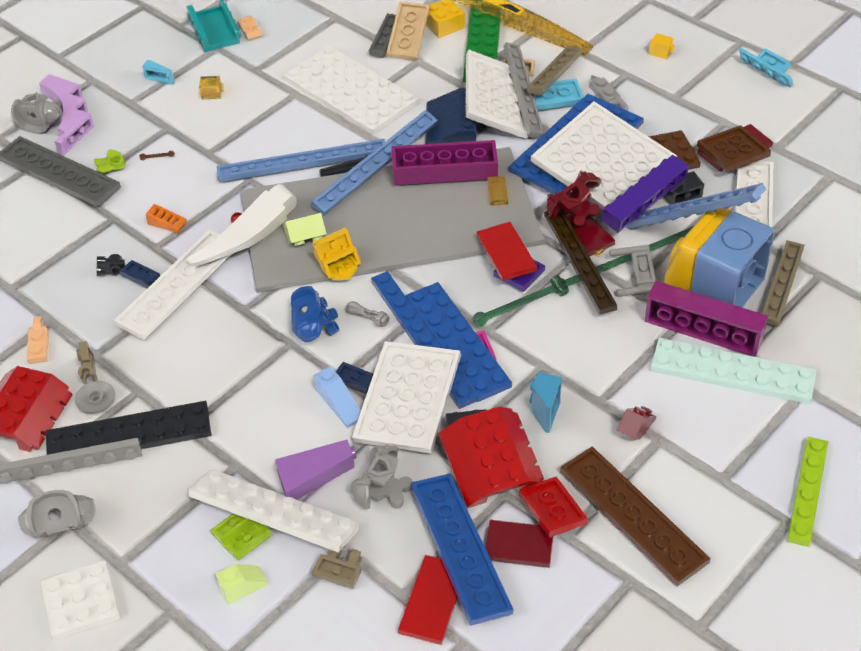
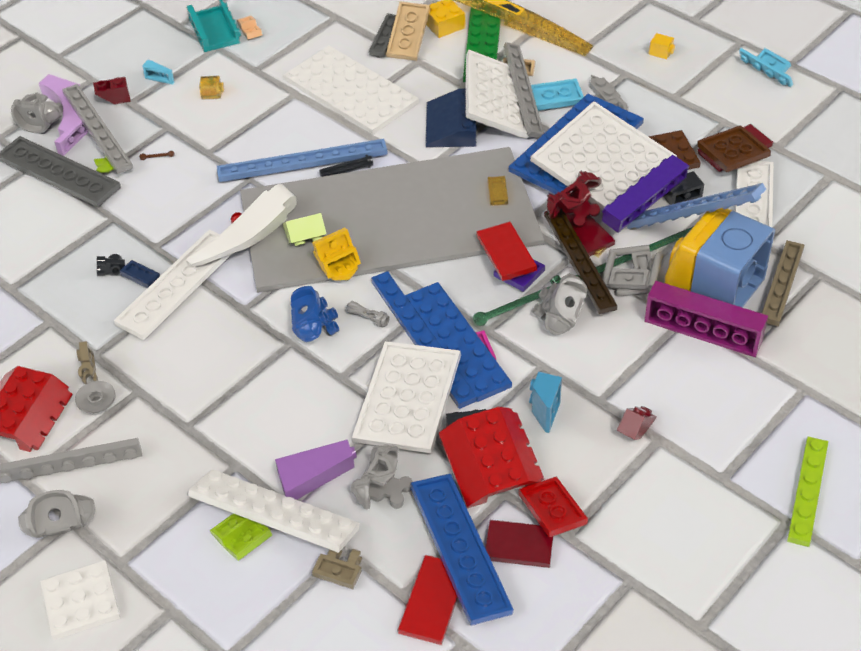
light nougat hinge [27,316,49,364] -> none
black plate [46,400,212,455] -> none
orange slope [146,204,187,233] -> none
yellowish green slope [215,564,268,604] -> none
medium blue plate [311,110,438,216] -> none
light blue slope [314,366,361,428] -> none
dark blue plate [335,362,374,393] -> none
magenta brick [392,140,498,185] -> none
dark tan plate [527,46,582,96] -> none
reddish brown plate [560,446,711,587] -> none
light aqua plate [651,338,817,404] -> none
none -> light grey tile [62,84,133,174]
none -> dark red slope [93,77,131,105]
none -> light grey piece [532,273,588,335]
none -> light grey plate [602,251,663,289]

